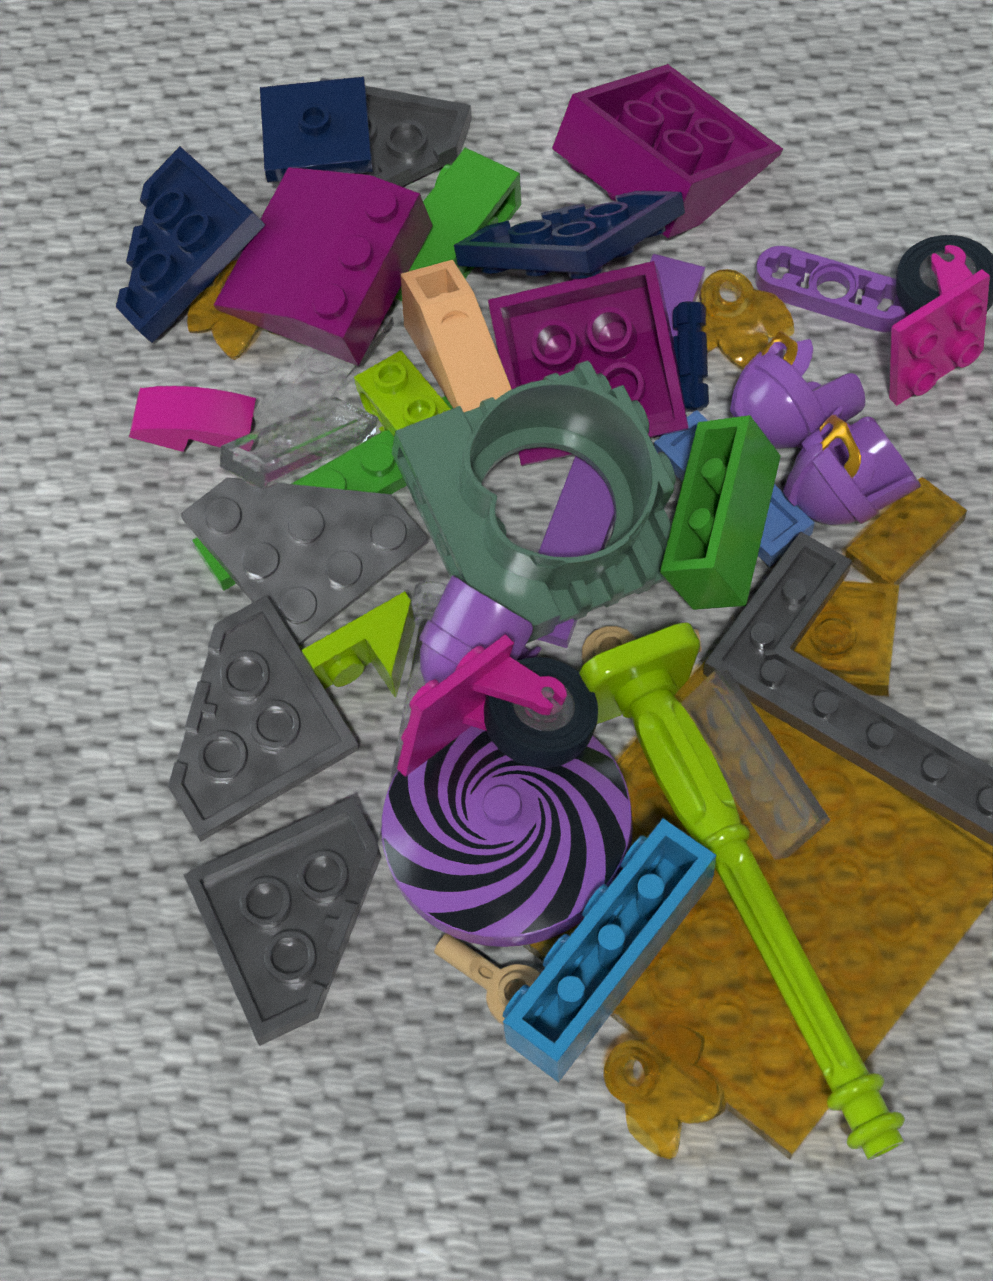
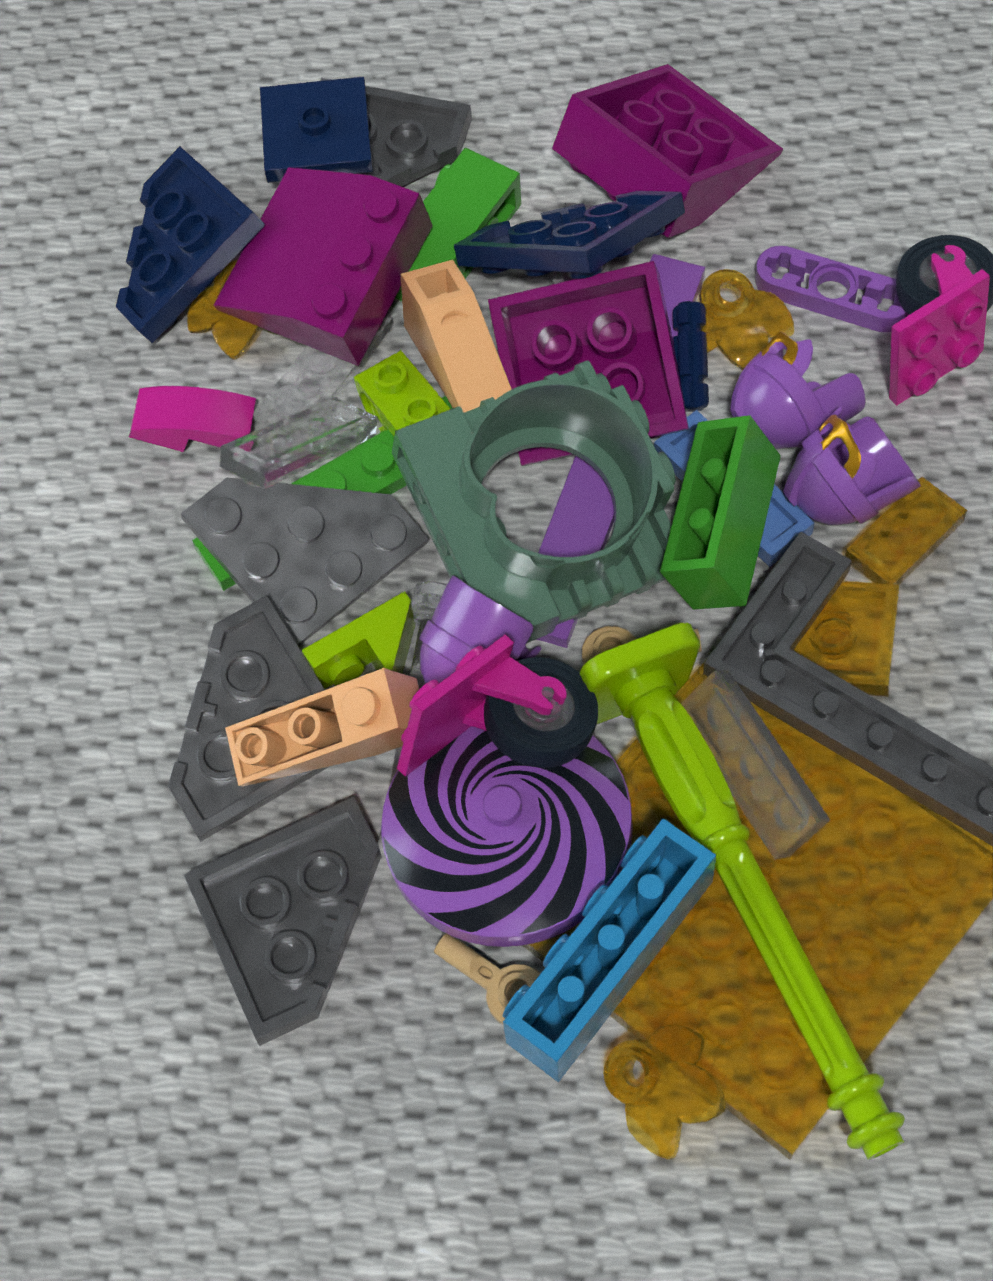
none -> light nougat slope [225,668,419,787]

